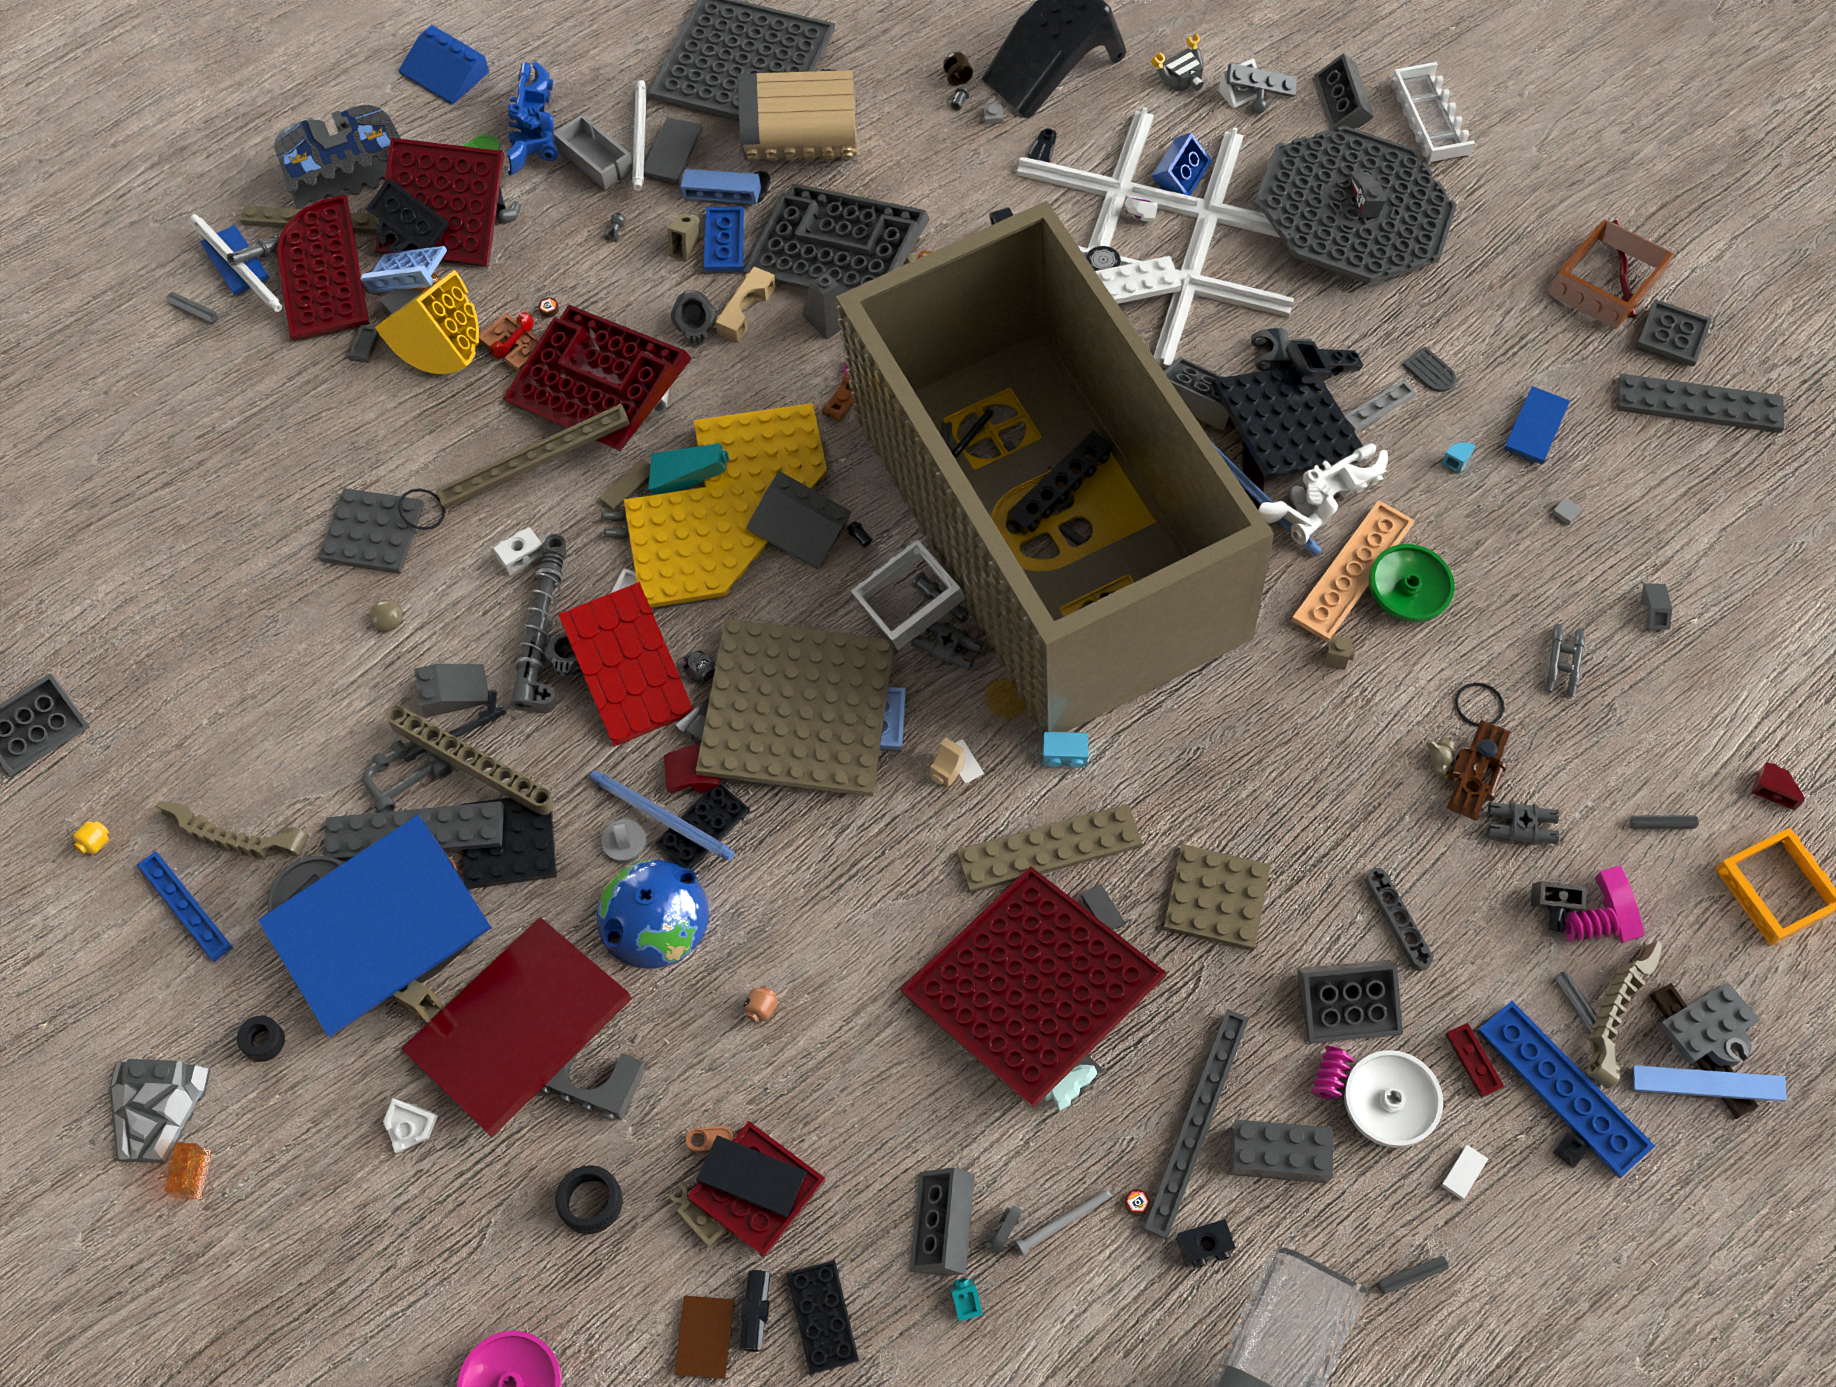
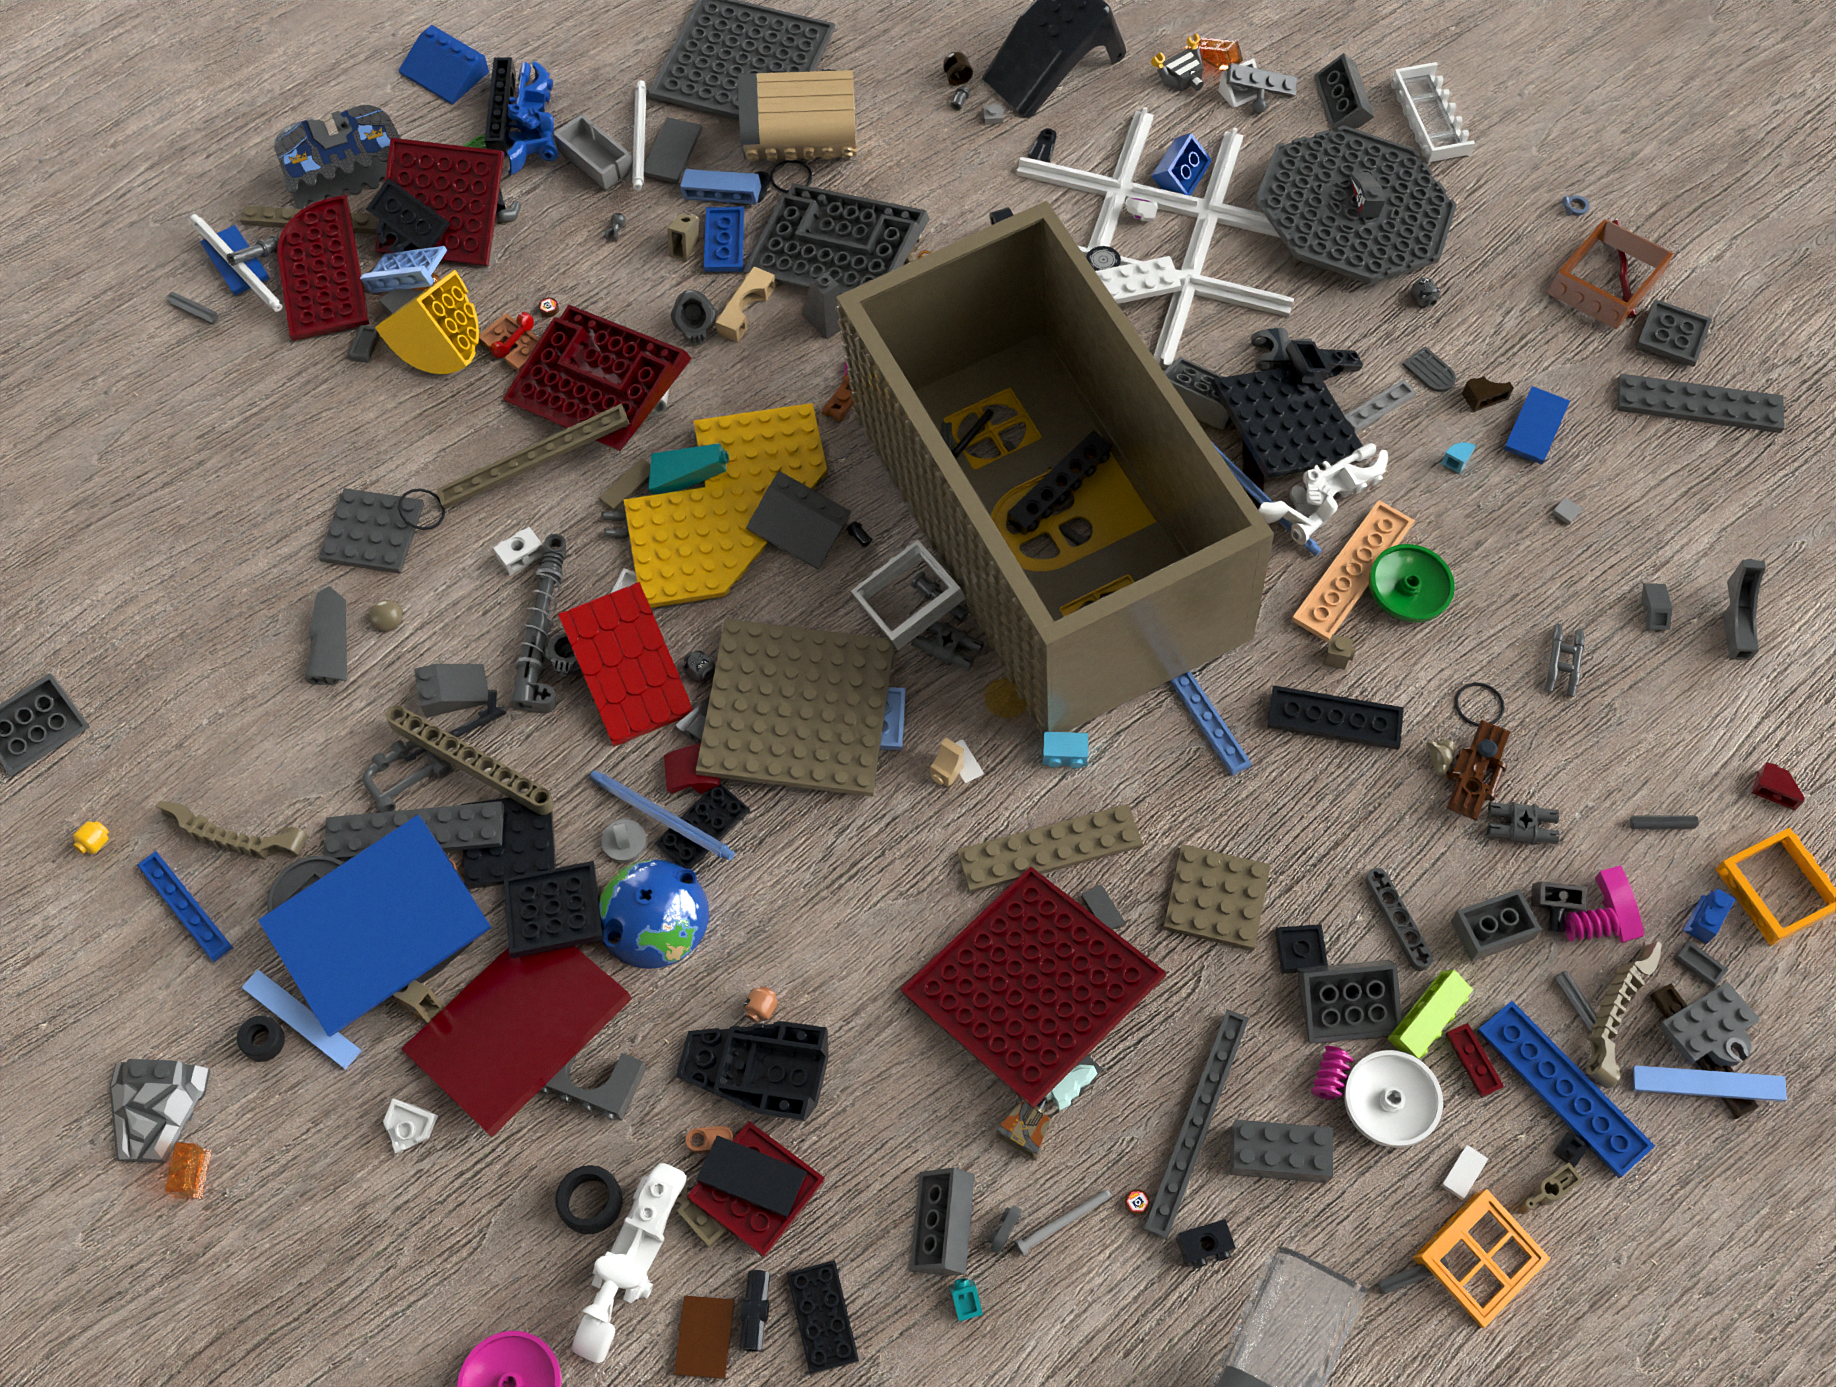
none -> light blue tile [242,970,361,1070]
none -> dark grey panel [305,586,347,685]
none -> black brick [484,57,516,156]
none -> black plate [503,861,604,958]
none -> white piece [572,1163,686,1363]
none -> black wedge [676,1021,828,1122]
none -> black piece [770,160,812,193]
none -> torso [996,1099,1051,1160]
none -> medium blue tile [1169,671,1252,776]
none -> clear orange slope [1185,37,1243,70]
none -> black plate [1267,685,1404,750]
none -> black tile [1275,924,1328,974]
none -> brick [1387,970,1473,1059]
none -> dark grey head [1411,278,1440,307]
none -> light orange window [1412,1189,1550,1328]
none -> dark grey brick [1451,889,1541,962]
none -> dark brown arch [1462,376,1514,412]
none -> dark tan piece [1519,1162,1584,1214]
none -> sand blue piece [1561,195,1589,216]
none -> dark grey tile [1674,940,1729,989]
none -> blue window [1683,888,1735,944]
none -> dark grey arch [1723,559,1766,660]

